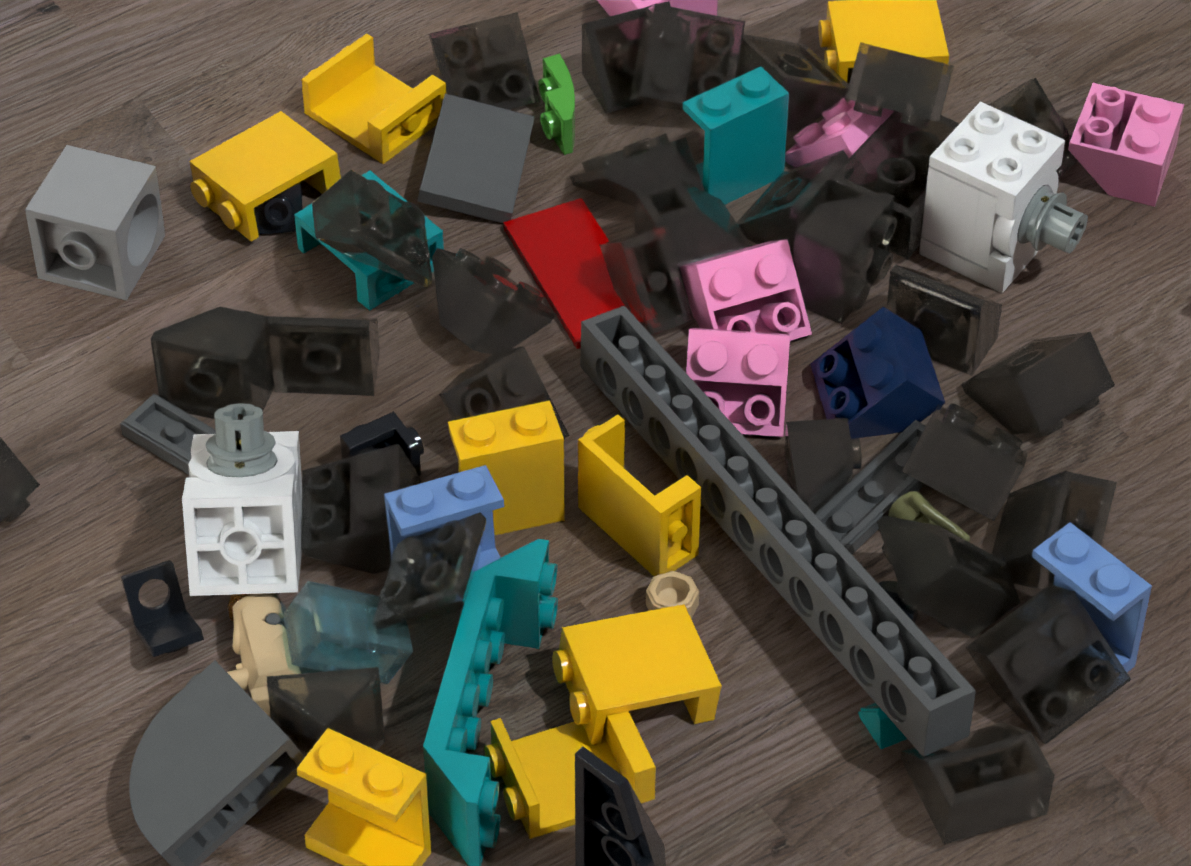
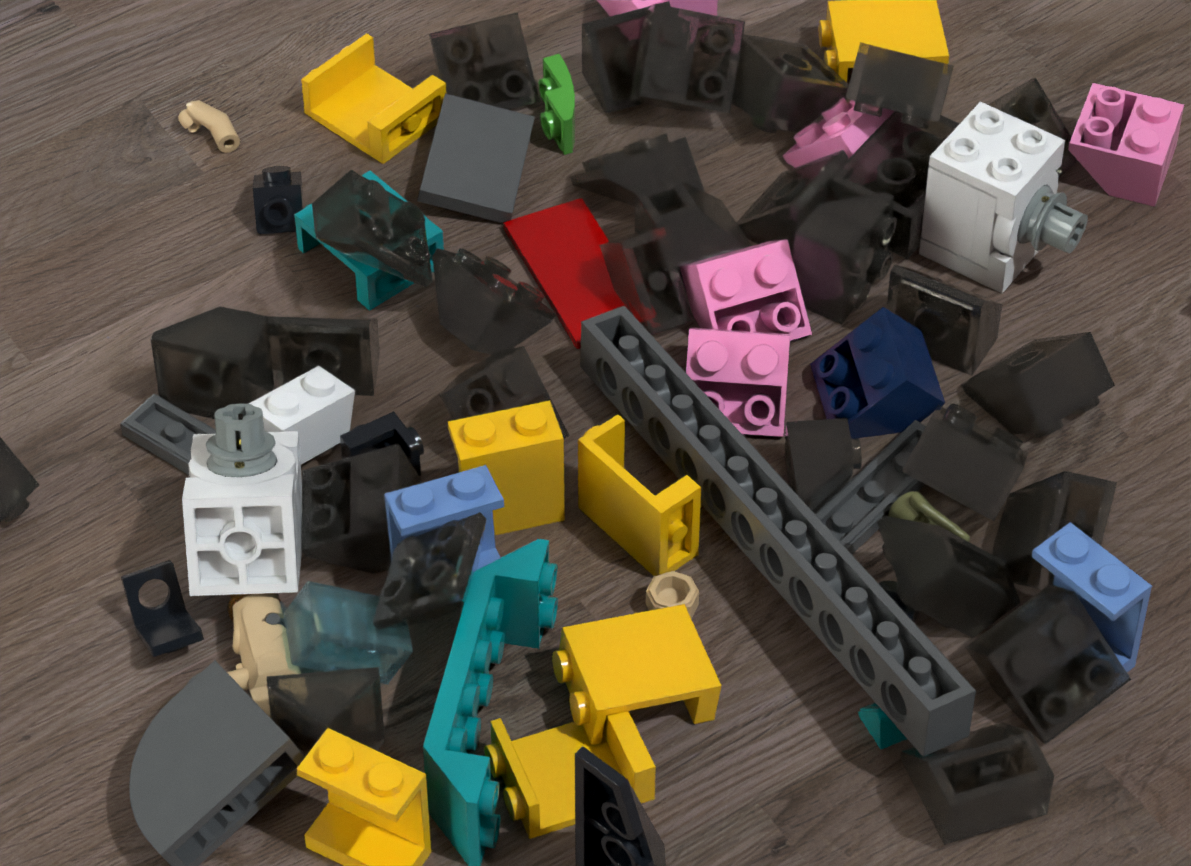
light grey brick [25,145,166,301] -> none
yellow panel [189,111,342,242] -> none
teal panel [680,66,789,213] -> none
none -> tan arm [178,100,240,153]
none -> white brick [249,366,355,465]

